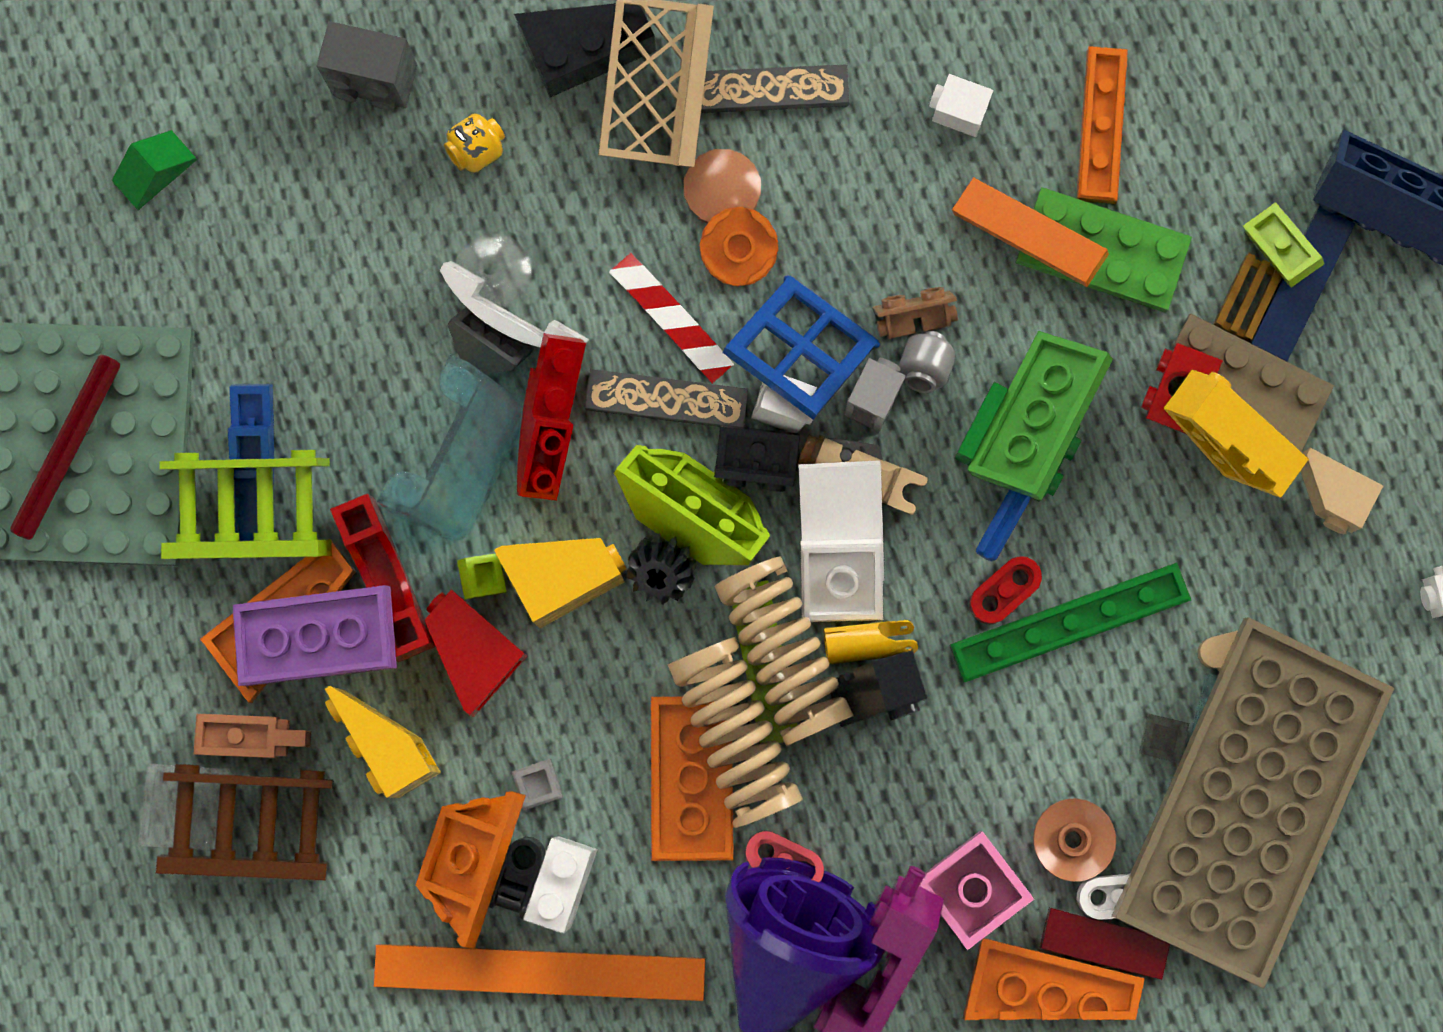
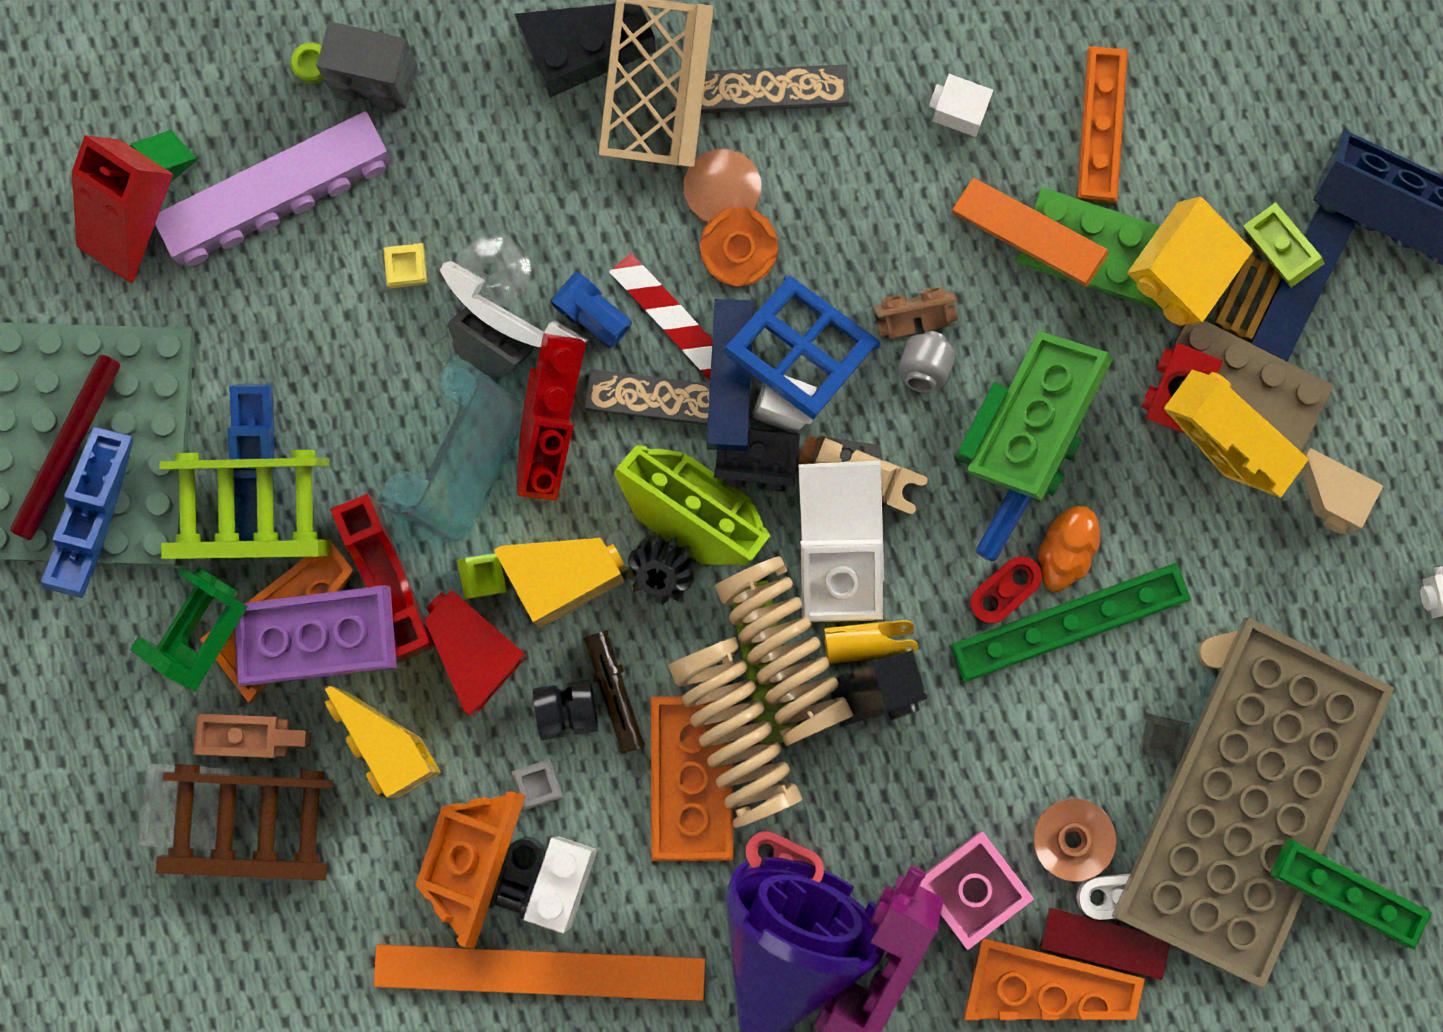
yellow head [444,113,505,173] -> none
light grey brick [844,358,906,433] -> none
none -> blue slope [41,427,133,598]
none -> red slope [71,135,173,283]
none -> green window [130,567,248,692]
none -> lavender brick [155,111,393,267]
none -> lime tile [291,43,324,84]
none -> light yellow tile [383,243,428,289]
none -> black wheel [533,679,598,741]
none -> blue piece [549,271,632,349]
none -> dark brown pin [583,630,645,754]
none -> dark blue tile [707,299,754,451]
none -> orange arm [1037,505,1101,592]
none -> yellow brick [1127,196,1253,326]
none -> green tile [1269,838,1431,950]

